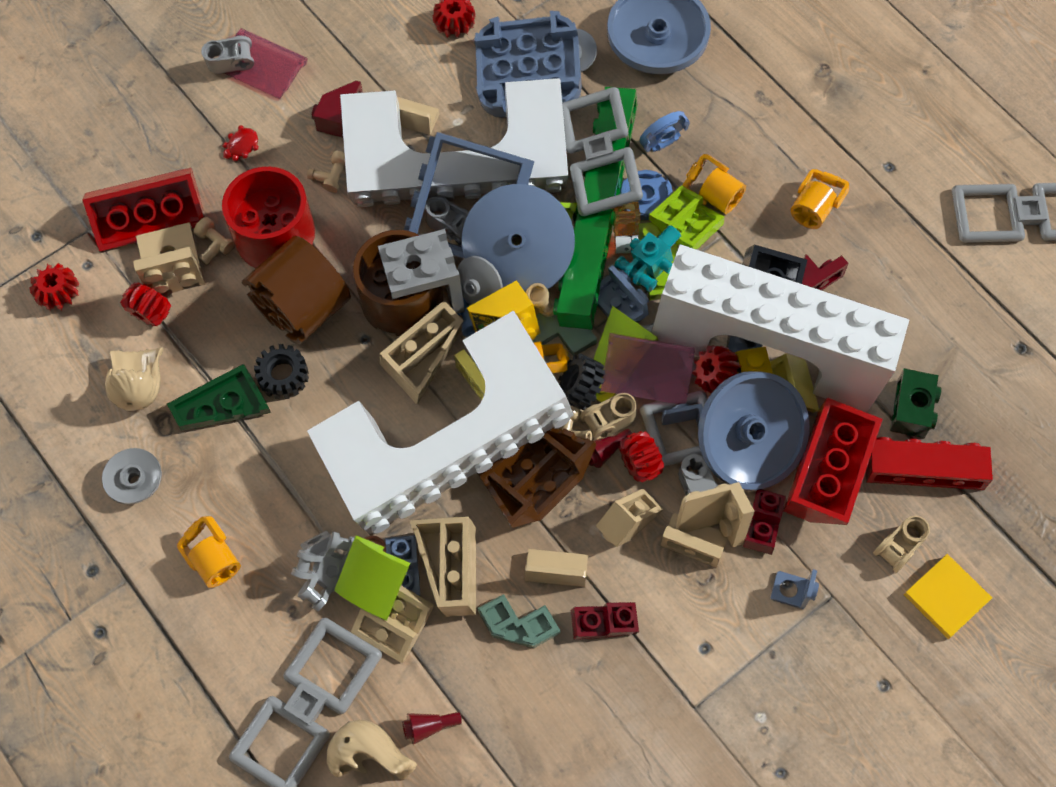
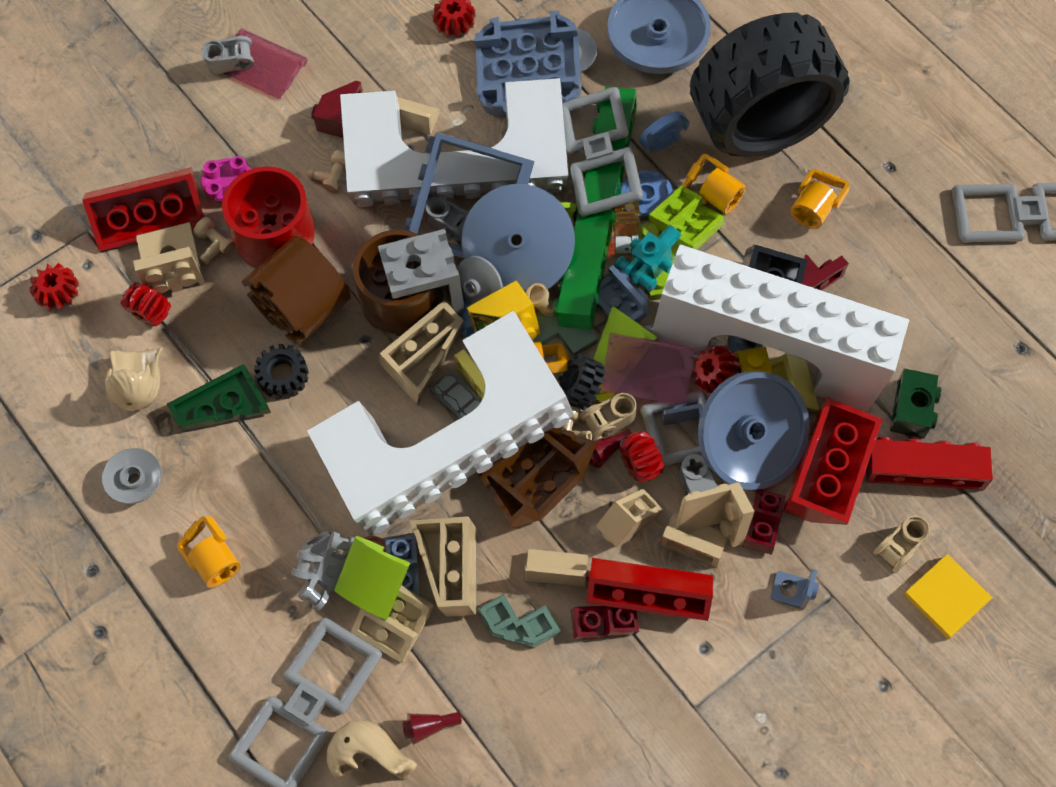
red piece [223,125,259,162] -> none
none -> dark pink dish [200,156,251,202]
none -> tile [429,370,482,420]
none -> red brick [586,558,713,621]
none -> black tyre [690,12,850,157]

